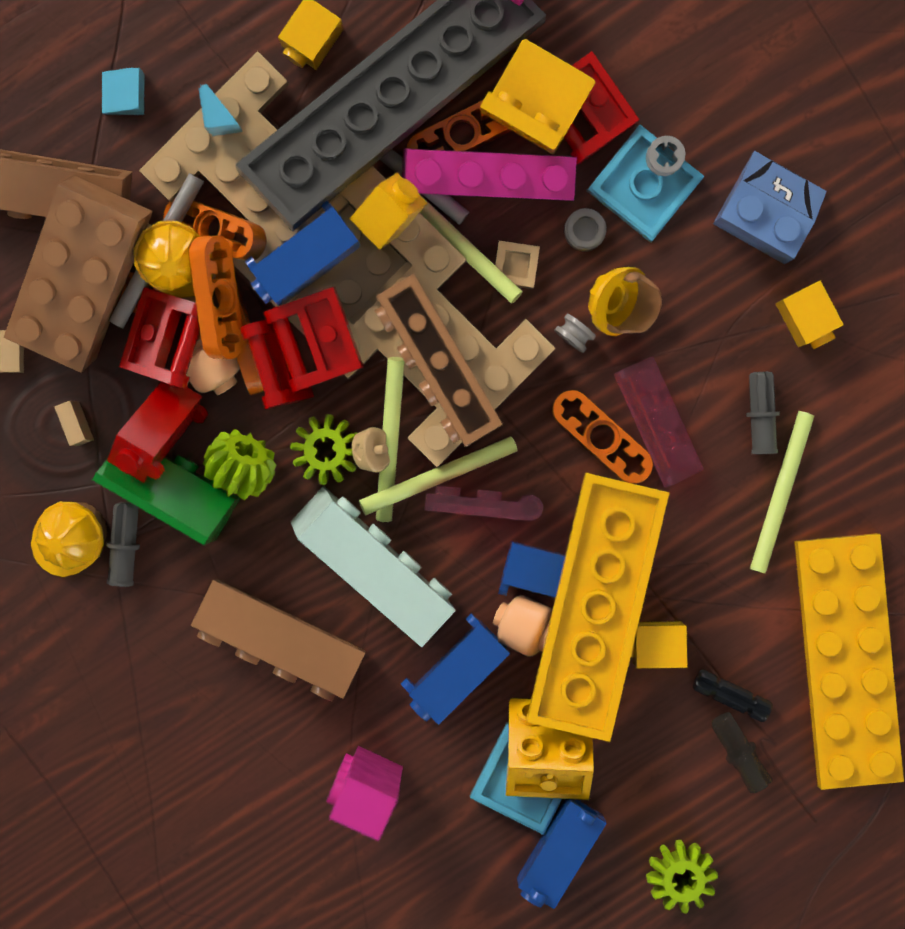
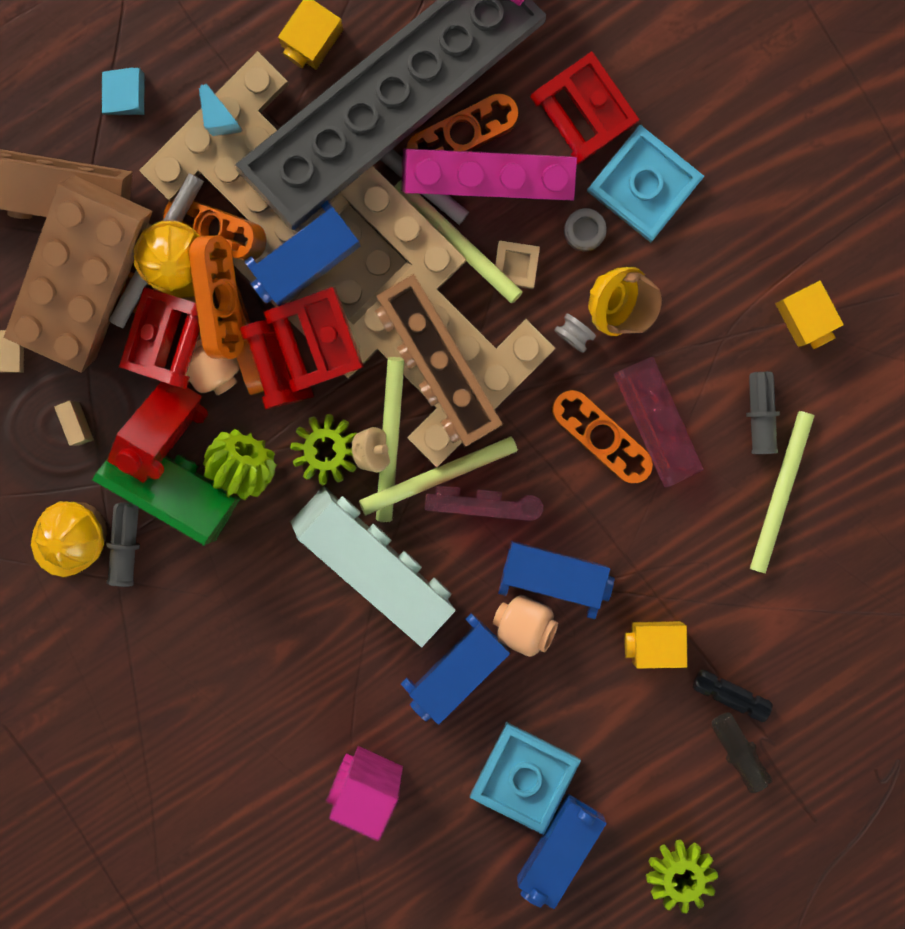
medium nougat brick [191,579,366,701] -> none
yellow brick [350,173,427,250] -> none
yellow bracket [480,39,595,155] -> none
yellow bracket [506,698,594,800] -> none
yellow plate [526,473,669,742] -> none
light grey bush [646,135,686,177] -> none
medium blue slope [713,151,827,264] -> none
yellow plate [795,533,904,790] -> none

